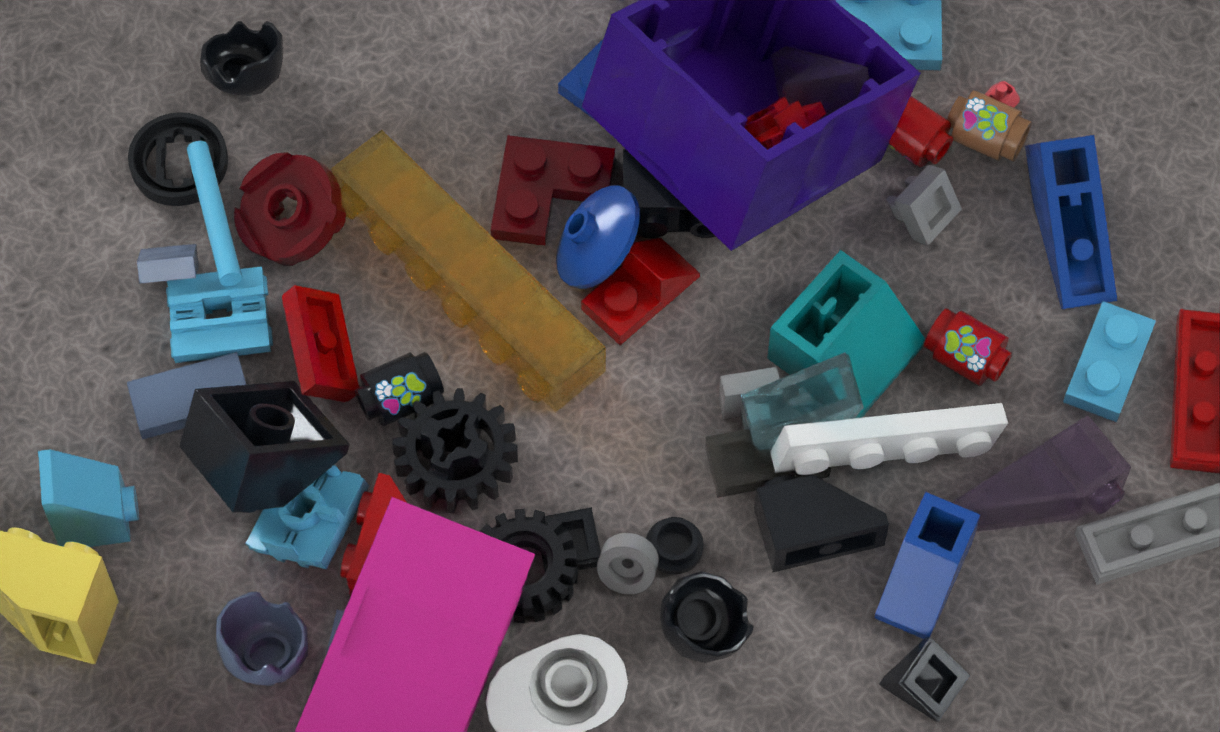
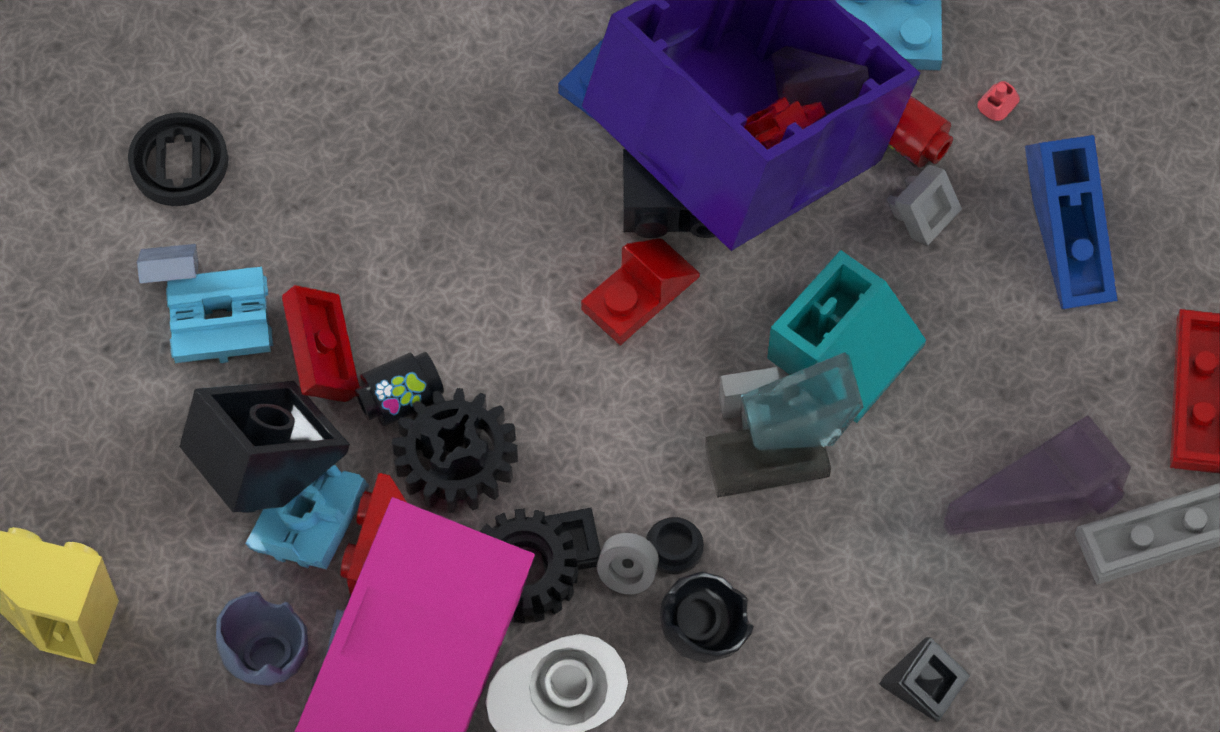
medium azure slope [38,449,139,547] -> none
sand blue tile [127,352,246,440] -> none
medium azure bar [186,141,242,286] -> none
black hair [200,21,283,96] -> none
dark red plate [234,152,346,266] -> none
clear yellow brick [331,130,606,412] -> none
dark red plate [490,135,615,246] -> none
blue dish [556,185,640,289] -> none
black slope [754,475,889,572] -> none
white plate [770,403,1008,475] -> none
blue slope [874,492,980,639] -> none
red brick [923,308,1012,386] -> none
medium nougat brick [947,90,1032,162] -> none
medium azure plate [1063,301,1156,422] -> none

